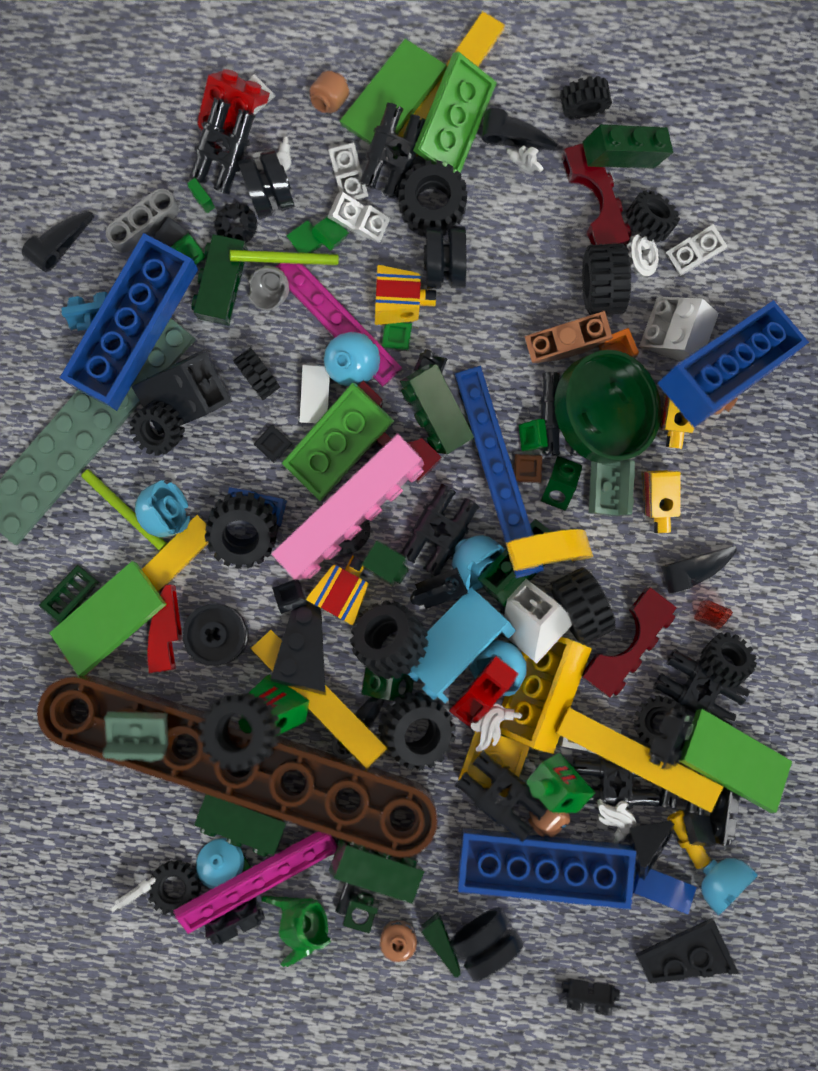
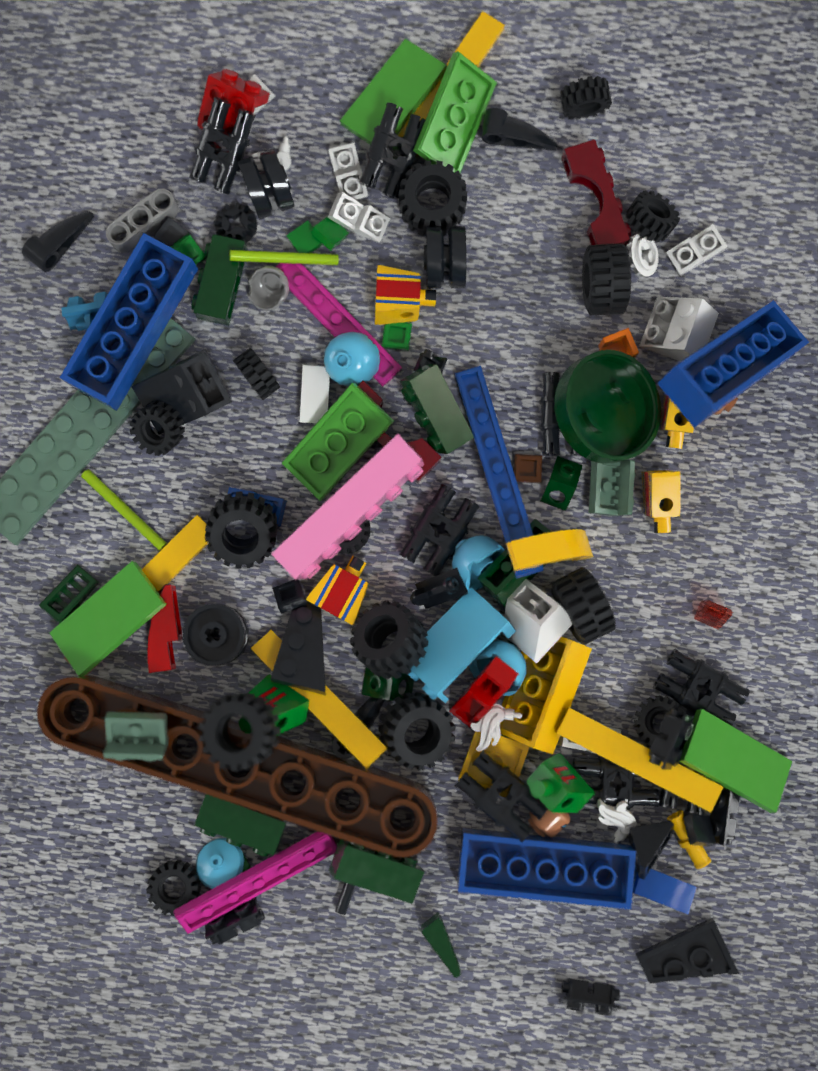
white piece [110,877,156,912] -> none
medium azure cylinder [135,480,190,537] -> none
green tile [187,178,215,213] -> none
black tile [254,425,292,463] -> none
green helmet [261,896,331,967] -> none
nougat head [310,71,349,113] -> none
dark green bracket [343,891,379,934] -> none
dark green brick [362,540,409,587] -> none
nougat head [380,920,417,962] -> none
black wheel [449,907,524,981] -> none
white piece [507,146,543,173] -> none
green tile [519,419,548,451] -> none
nougat slope [524,311,613,363] -> none
dark red arch [581,587,677,697] -> none
dark green brick [582,124,674,168] -> none
black piece [661,546,737,593] -> none
black tyre [700,632,757,687] -> none
medium azure cylinder [701,858,758,916] -> none

